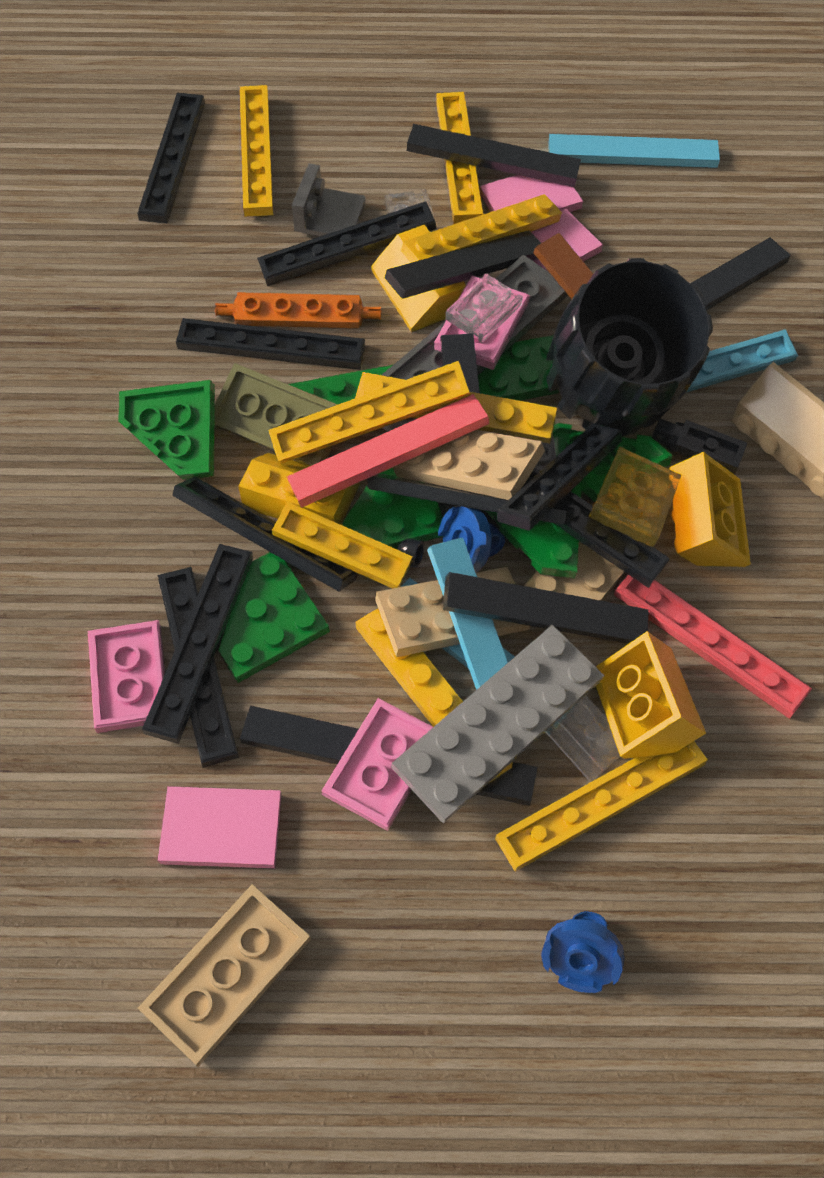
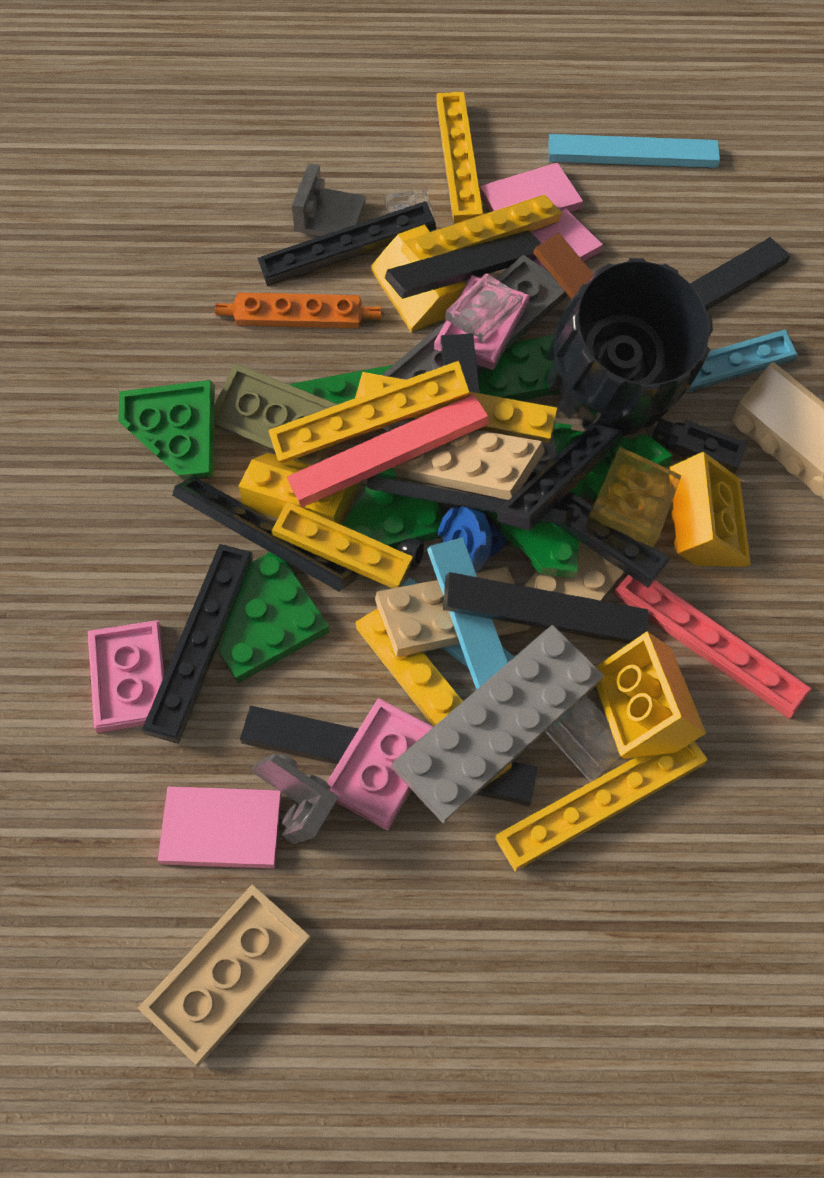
black tile [137,93,205,224] -> none
black tile [157,567,239,768] -> none
black tile [176,318,365,370] -> none
yellow plate [240,85,273,217] -> none
black tile [406,124,581,187] -> none
blue tile [541,911,625,993] -> none
none -> flat silver bracket [251,754,338,845]

